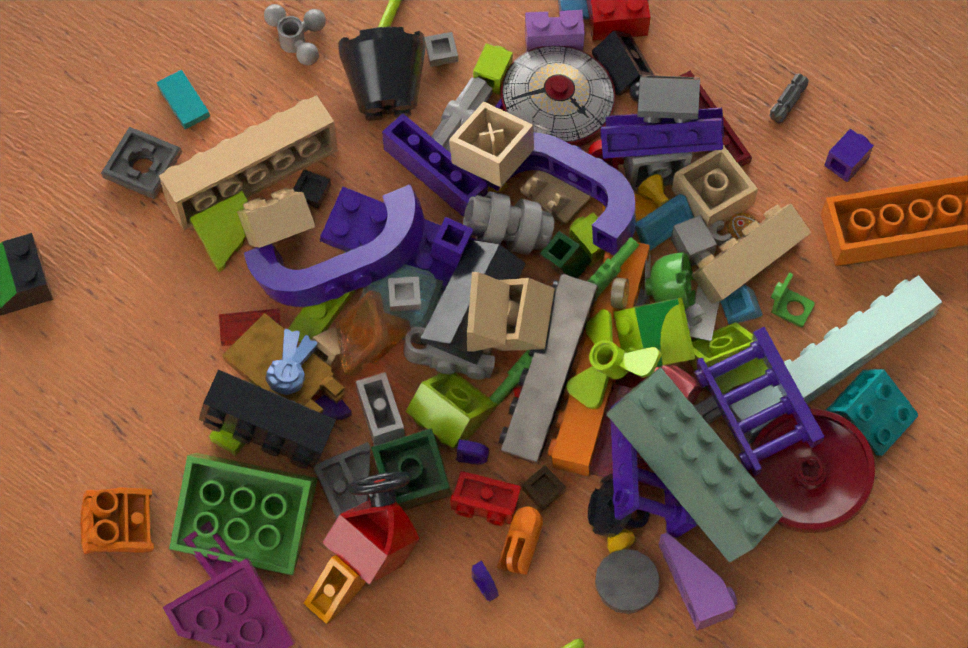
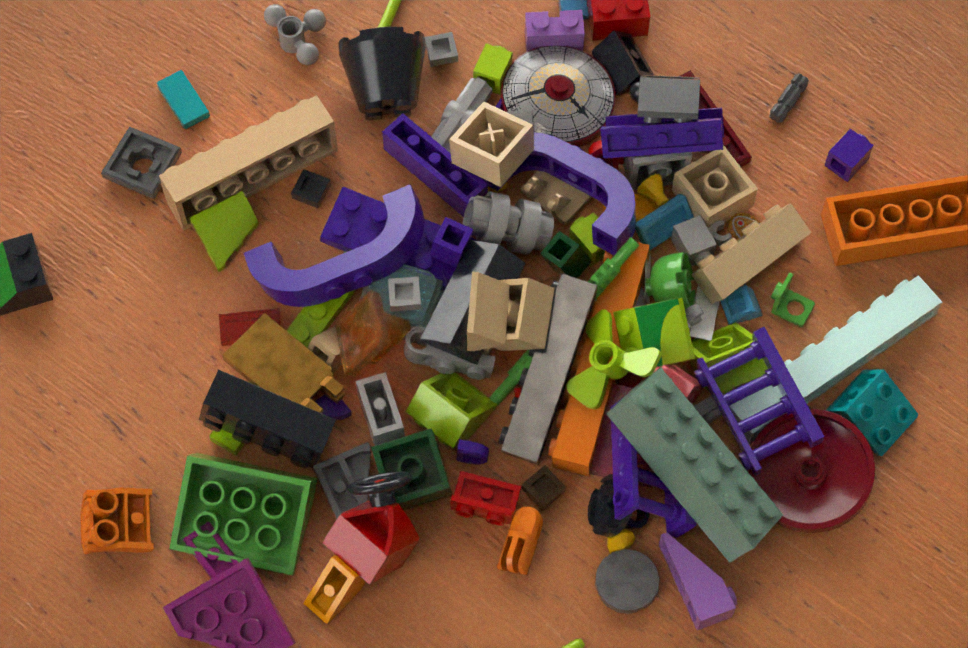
tan brick [237,188,316,248] -> none
medium blue piece [266,328,317,395] -> none
dark purple tile [471,561,499,602] -> none
dark tan tile [611,278,629,309] -> none

